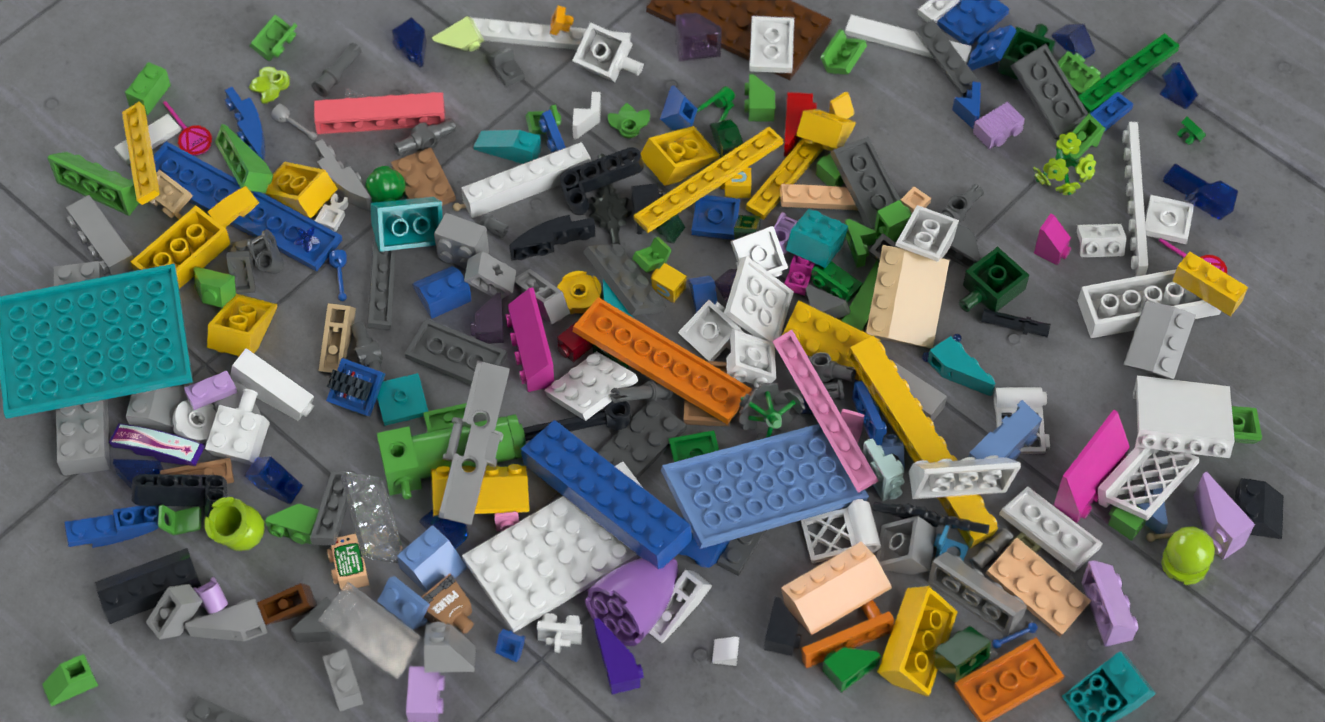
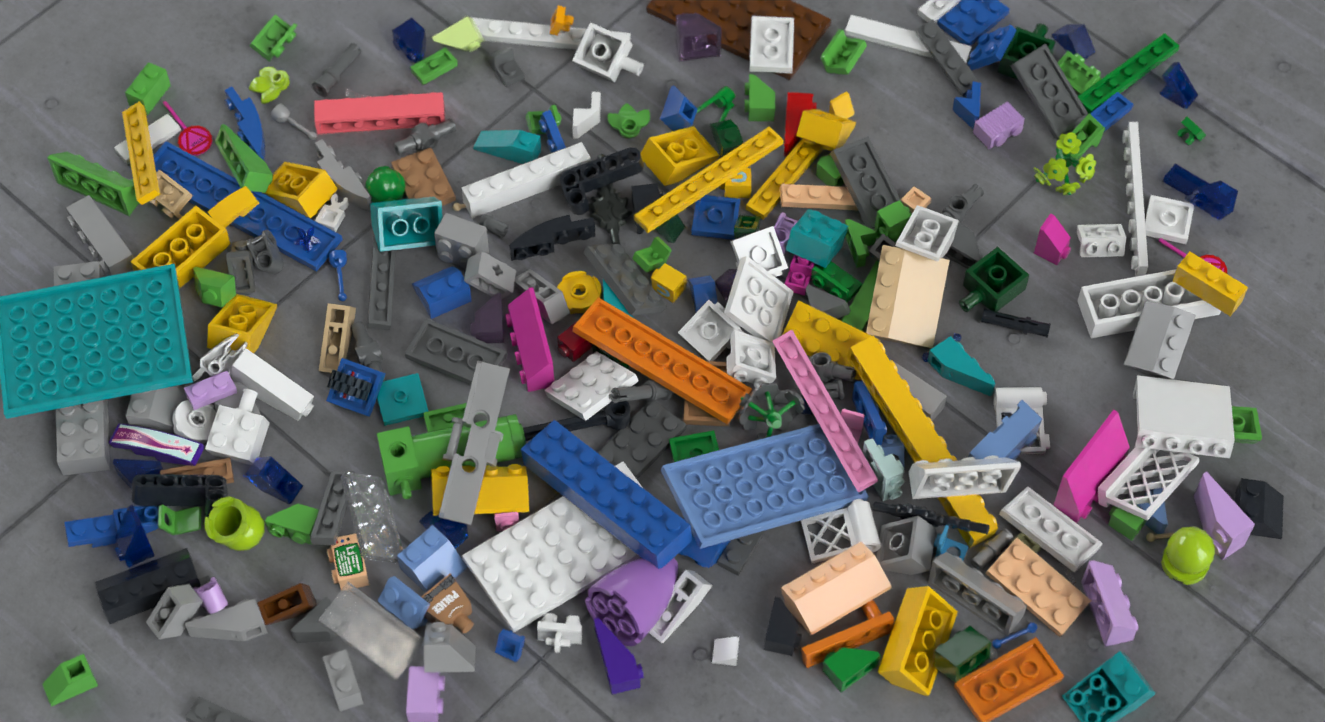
none -> clear blue slope [115,505,155,568]
none -> white hinge [192,334,248,381]
none -> bright green plate [410,47,458,85]

